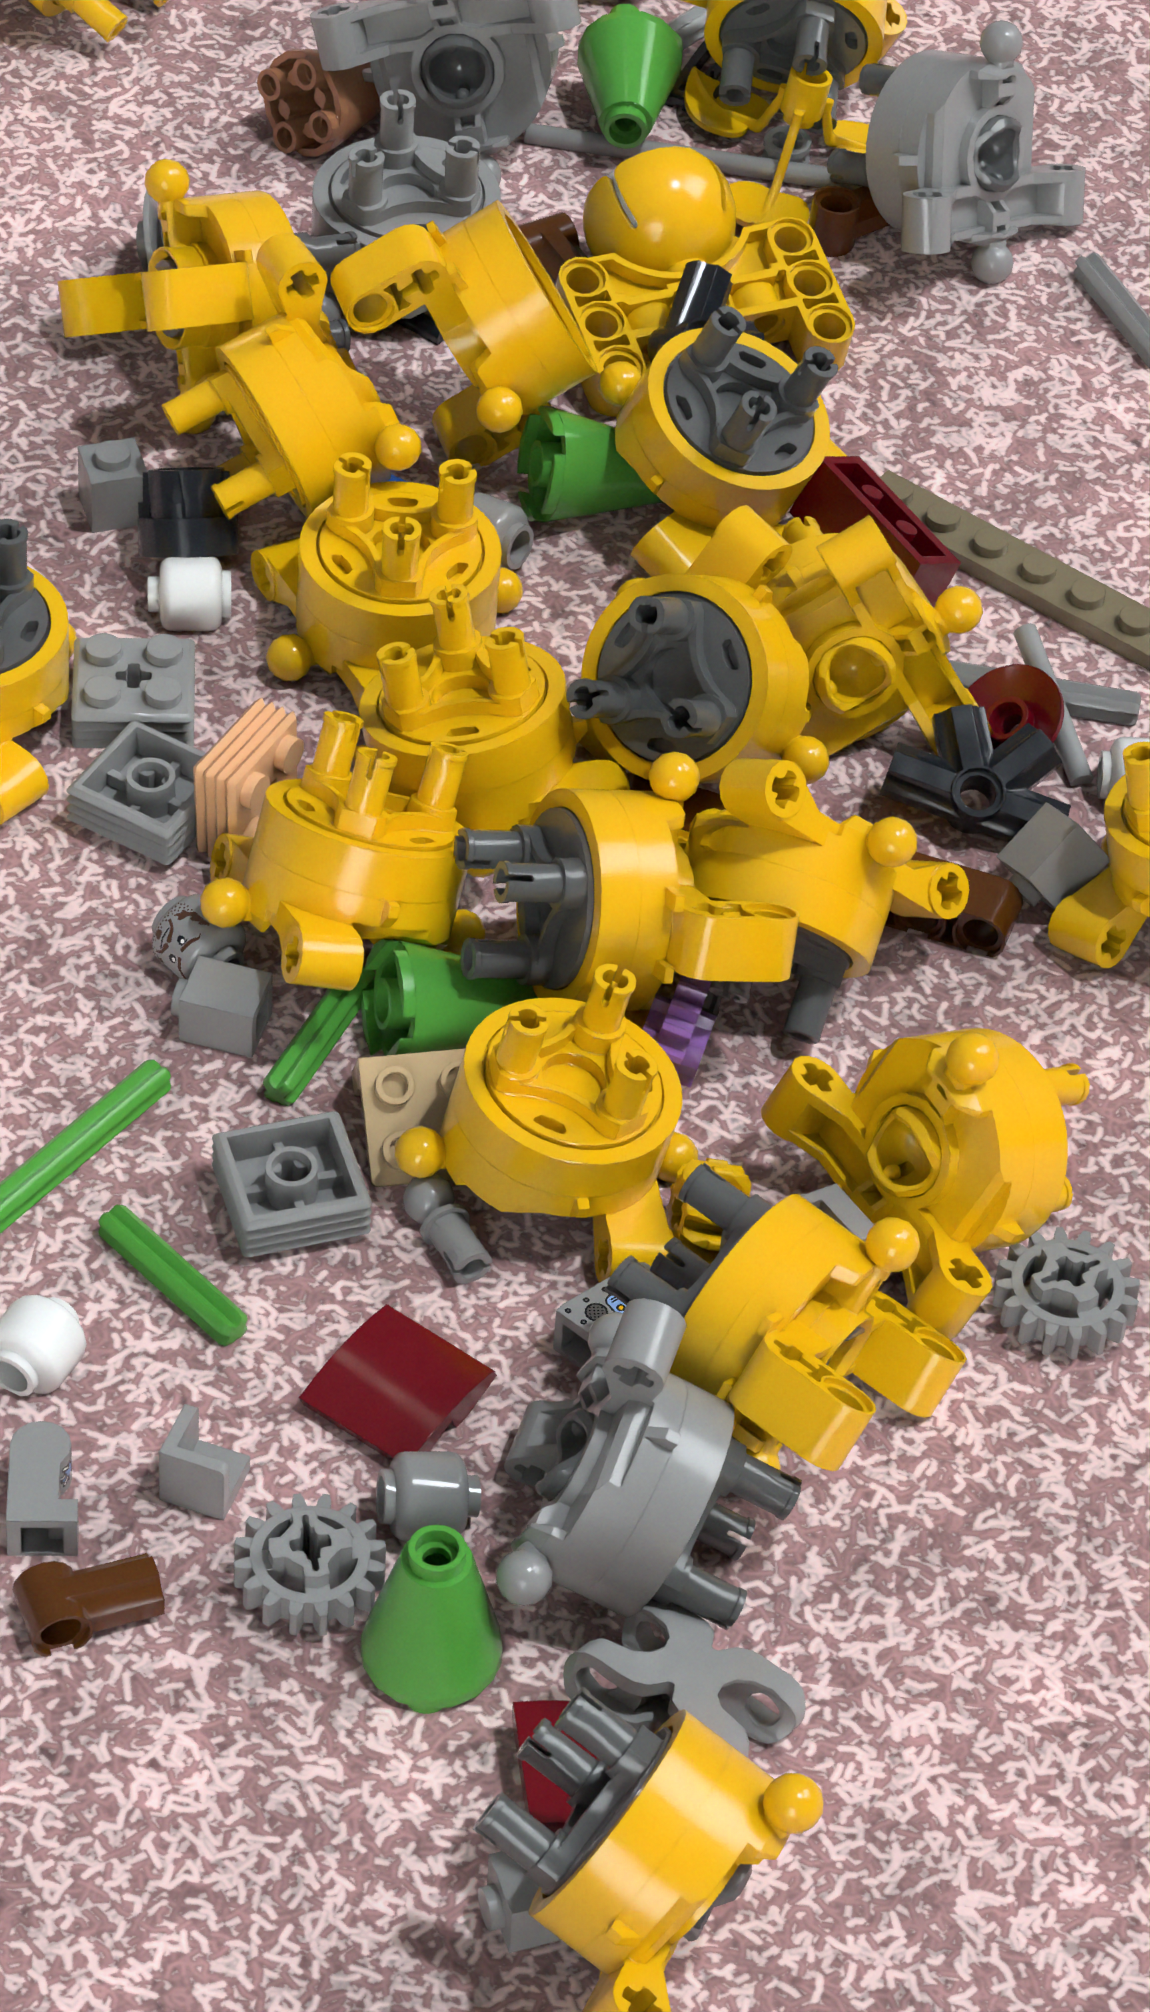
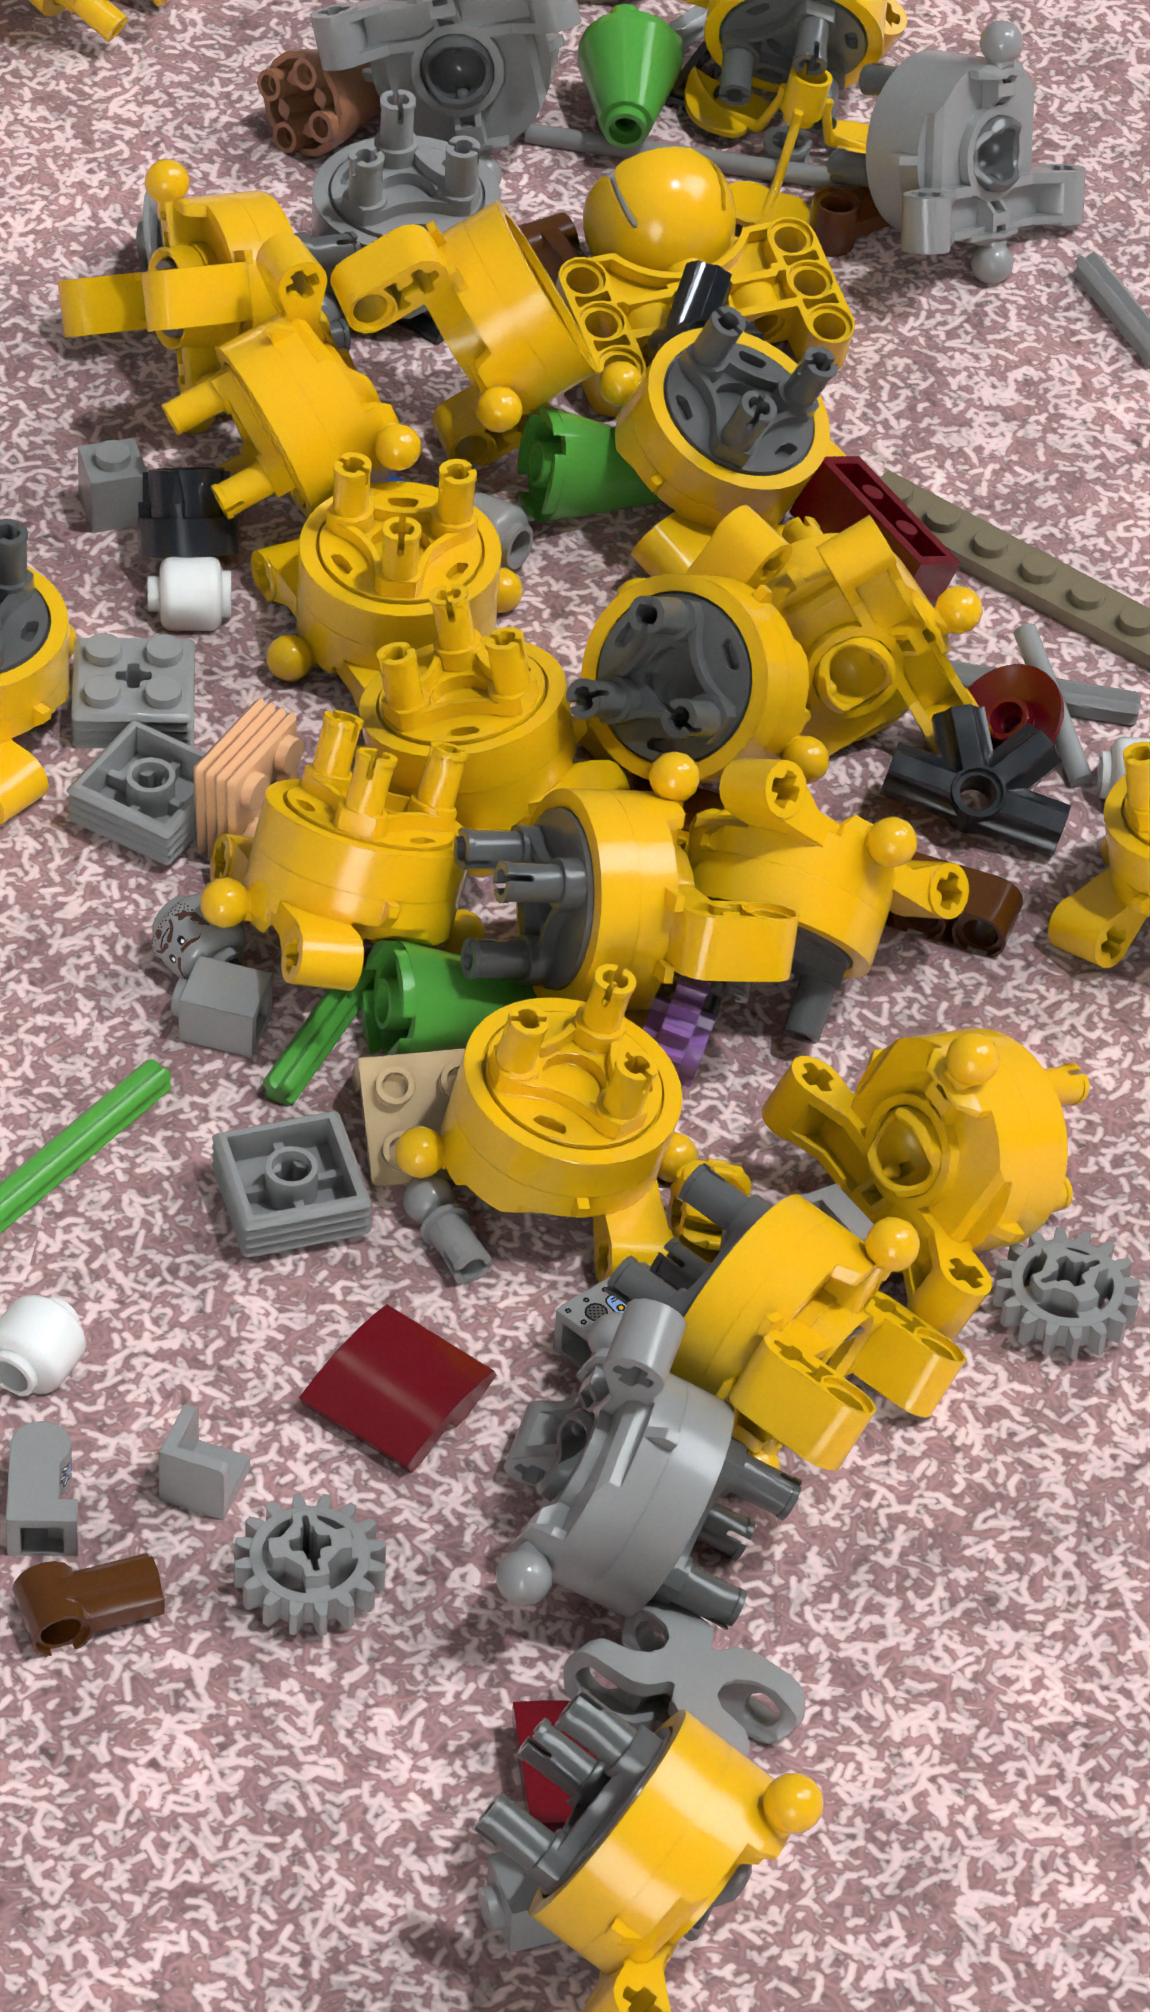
bright green axle [98,1204,248,1346] -> none
bright green cone [360,1524,503,1714] -> none
light grey head [376,1451,481,1541] -> none
light grey brick [996,802,1109,910] -> none

